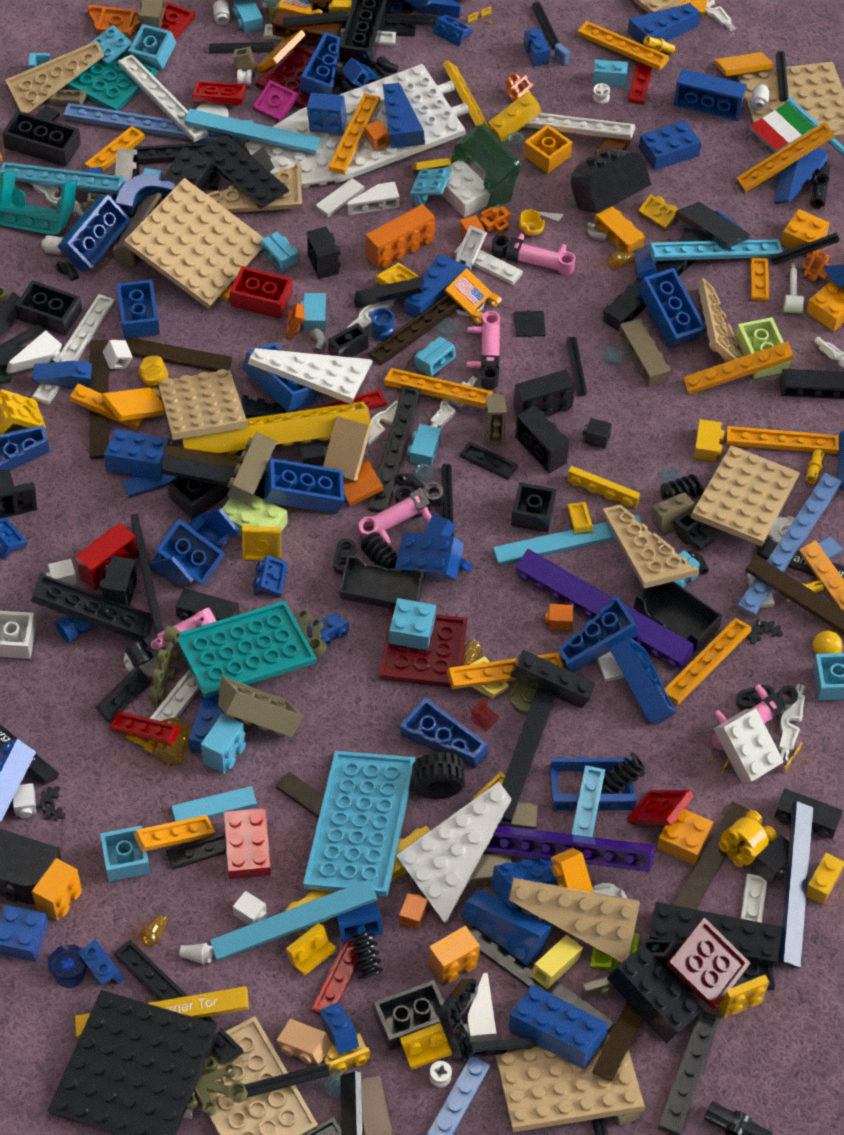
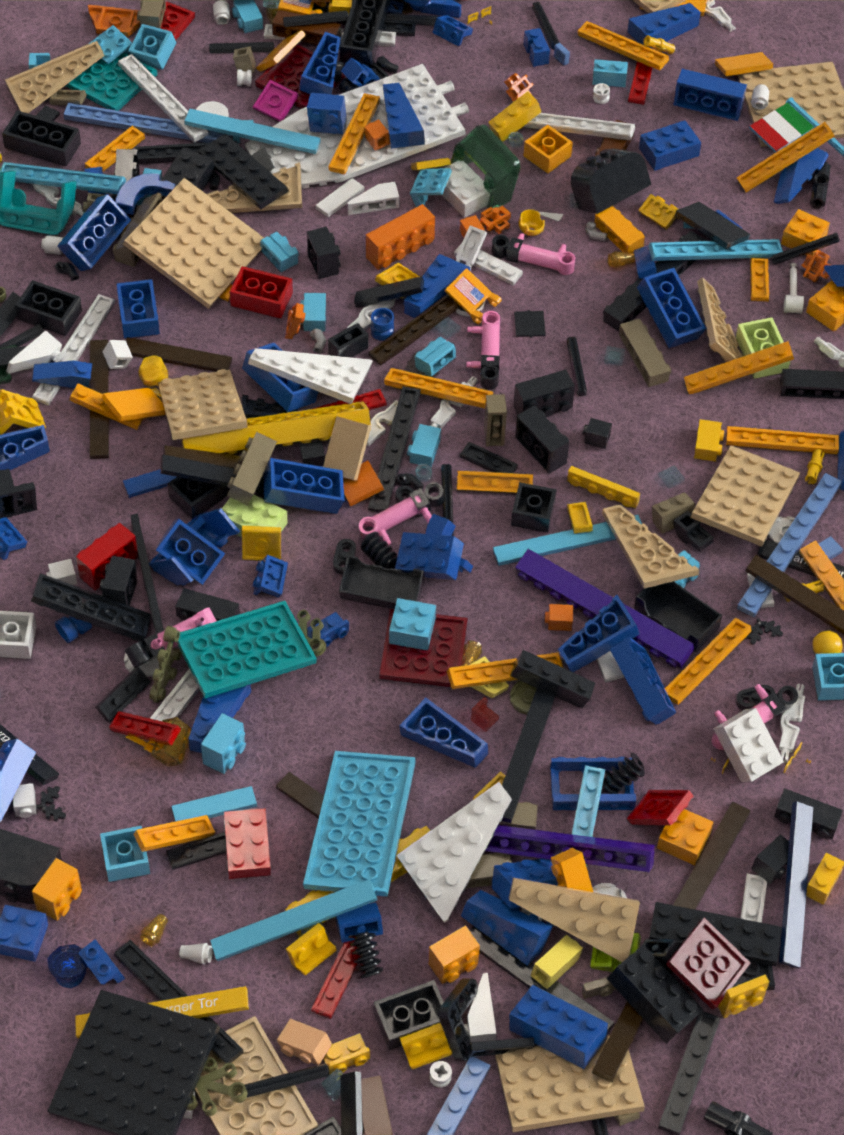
blue brick [104,429,170,480] -> none
red plate [192,81,247,106] -> none
dark tan slope [218,676,303,737] -> none
white brick [233,891,267,925] -> none
blue brick [319,1002,359,1055] -> none
orange brick [399,893,428,930] -> none
black tyre [412,752,465,799] -> none
yellow tile [443,60,505,160] -> none
black piece [660,474,704,501] -> none
black arm [687,550,709,575] -> none
yellow piece [718,810,778,867] -> none
black axle [776,51,789,102] -> none
none -> light orange plate [457,471,533,493]

